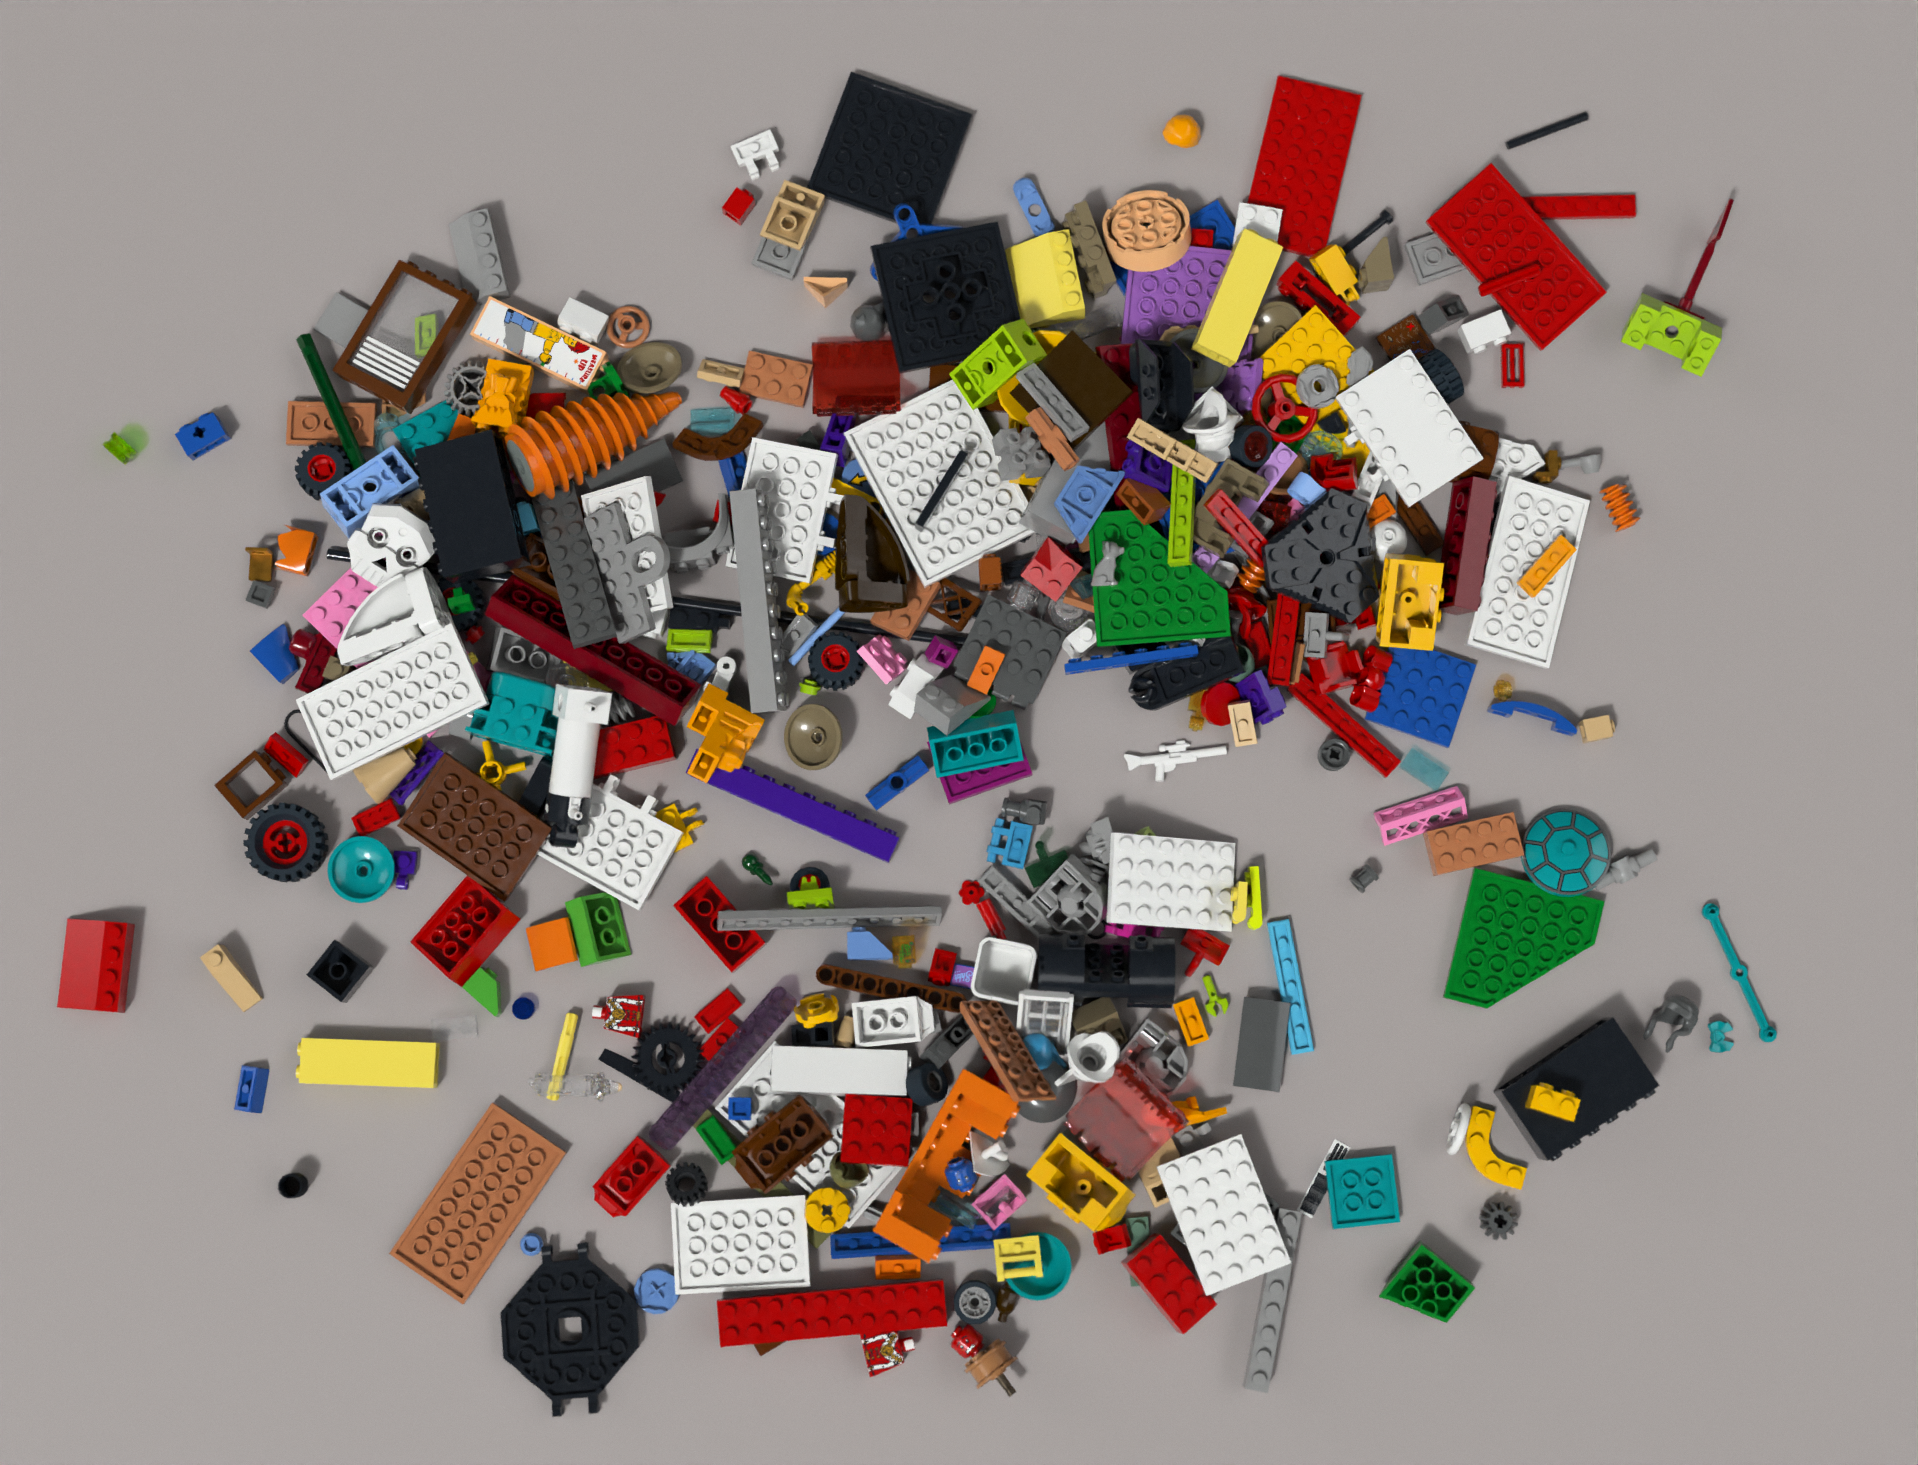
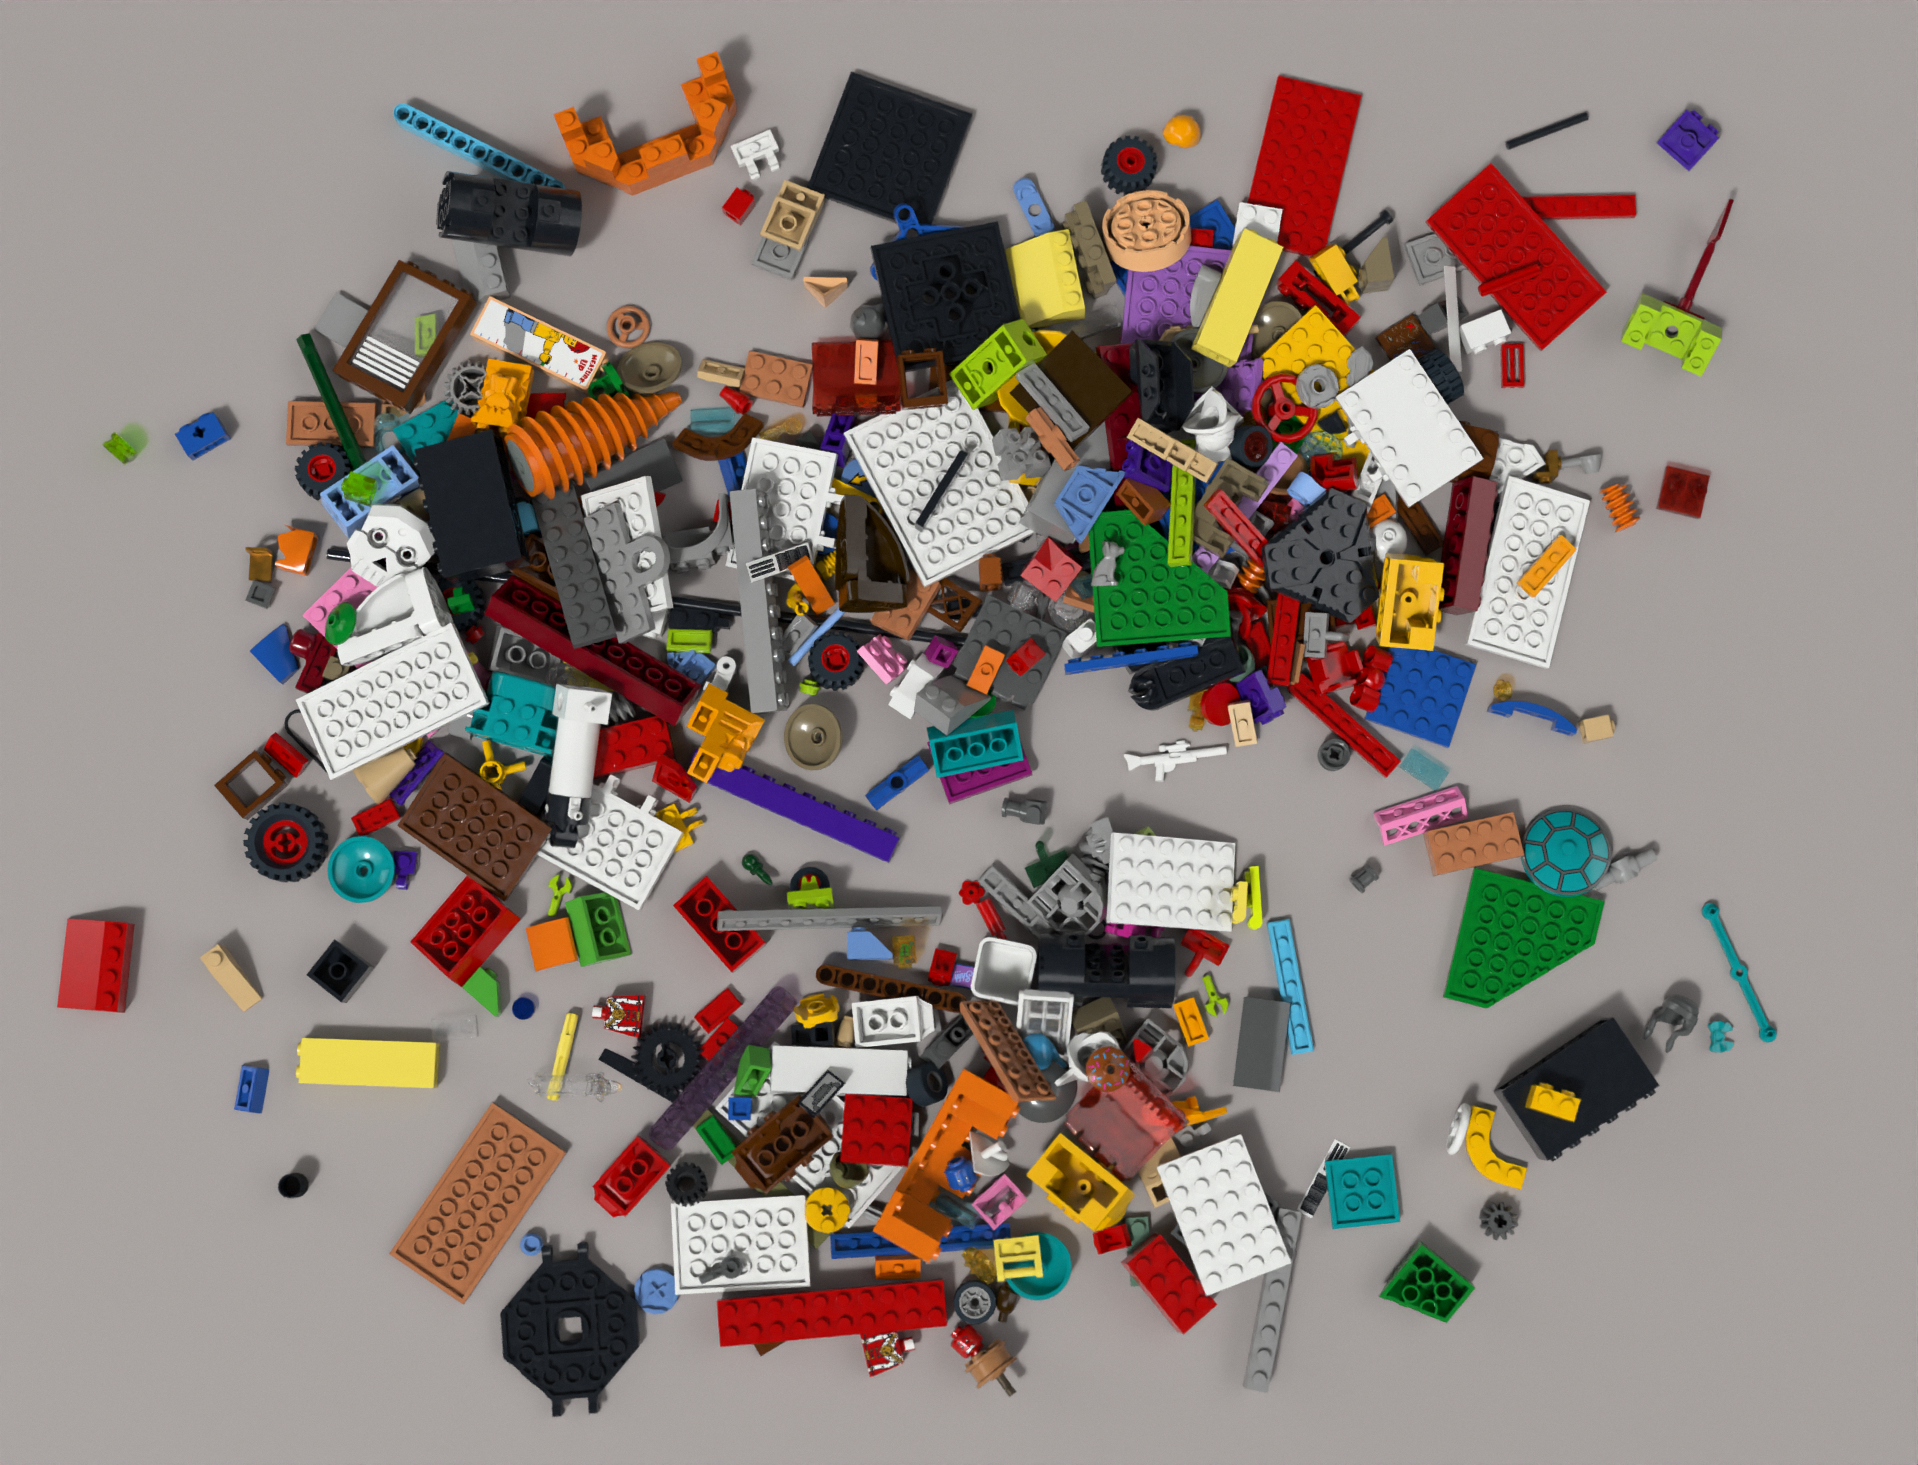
white brick [557,297,609,346] -> none
dark azure plate [986,818,1033,870] -> none
none -> green dish [325,602,357,645]
none -> clear neon green brick [341,471,378,507]
none -> medium azure beam [393,103,566,189]
none -> black cylinder [436,171,582,256]
none -> lime bar [547,875,572,917]
none -> orange brick [553,51,737,196]
none -> red plate [652,754,697,803]
none -> dark grey plate [699,1256,743,1284]
none -> bright green slope [734,1045,771,1098]
none -> sticker [745,542,813,583]
none -> clear yellow plate [758,417,802,441]
none -> orange tile [787,555,835,616]
none -> slope [798,1070,846,1118]
none -> orange plate [854,338,879,385]
none -> reddish brown window [896,348,948,411]
none -> clear yellow wheel [962,1247,997,1285]
none -> red bracket [1006,638,1046,676]
none -> dark orange dish [1086,1046,1130,1091]
none -> black wheel [1101,135,1158,196]
none -> red slope [1133,1039,1154,1064]
none -> light grey piece [1190,265,1222,329]
none -> white sticker [1444,266,1462,372]
none -> clear red plate [1656,466,1710,519]
none -> dark purple plate [1657,110,1719,171]

